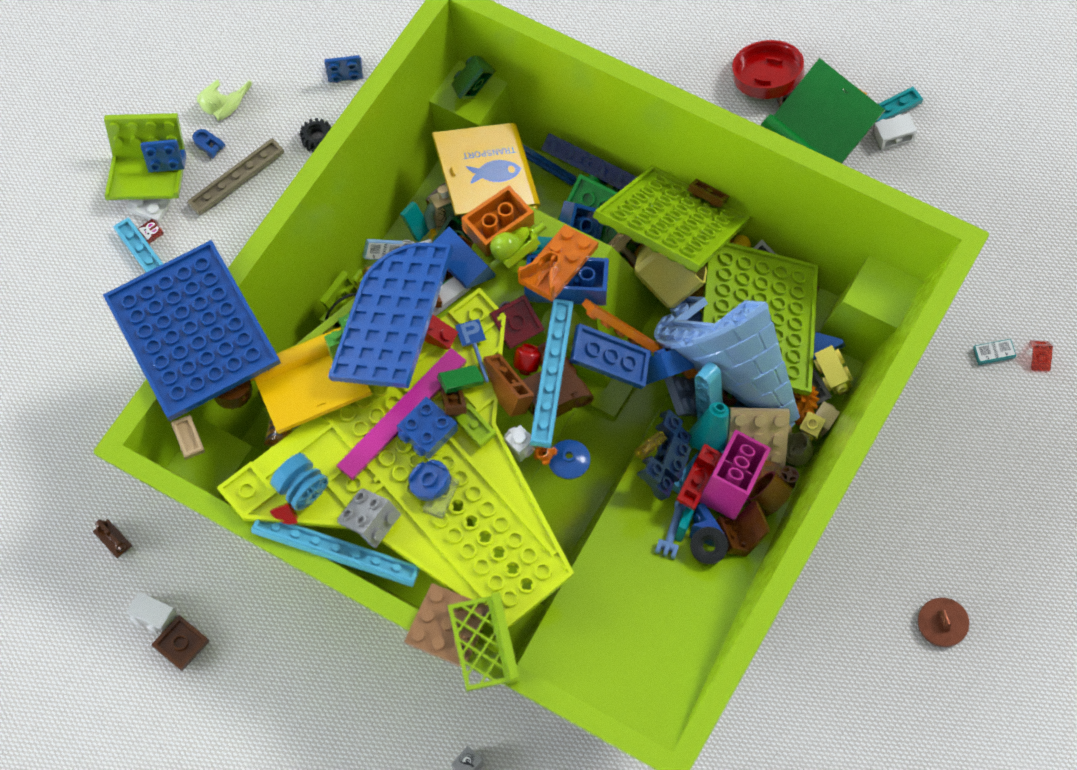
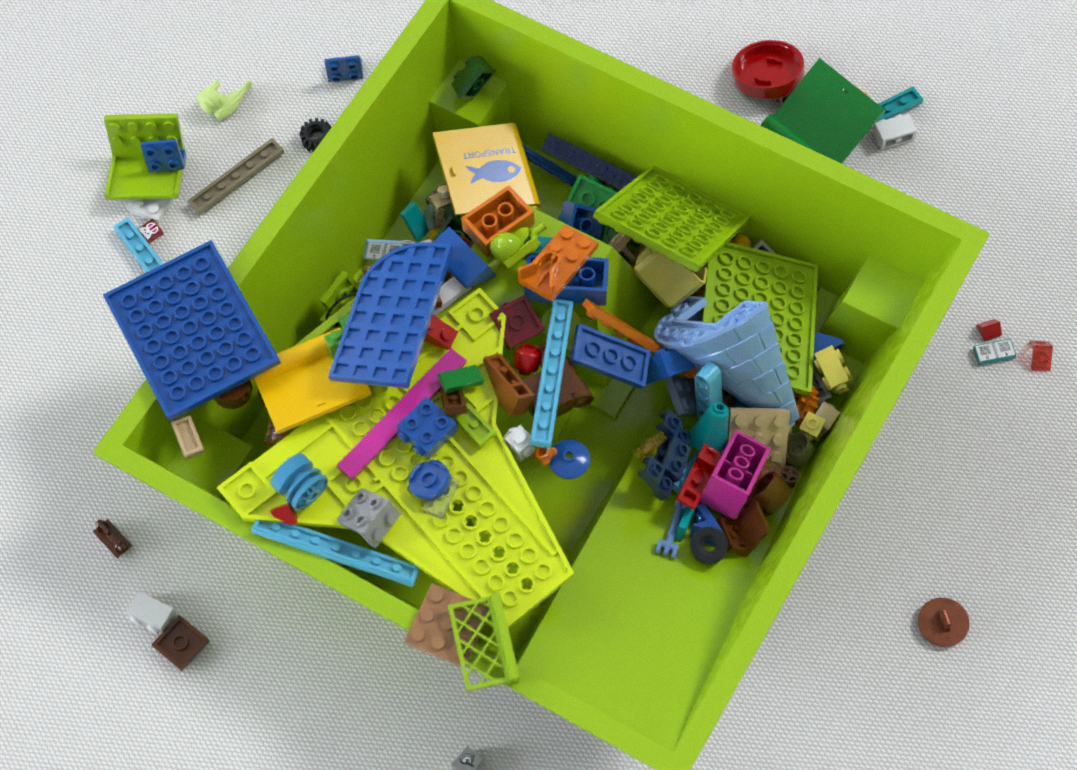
blue plate [192,129,226,159] -> none
piece [455,319,489,383] -> none
reddish brown plate [687,179,729,208] -> none
none -> red slope [976,319,1002,342]

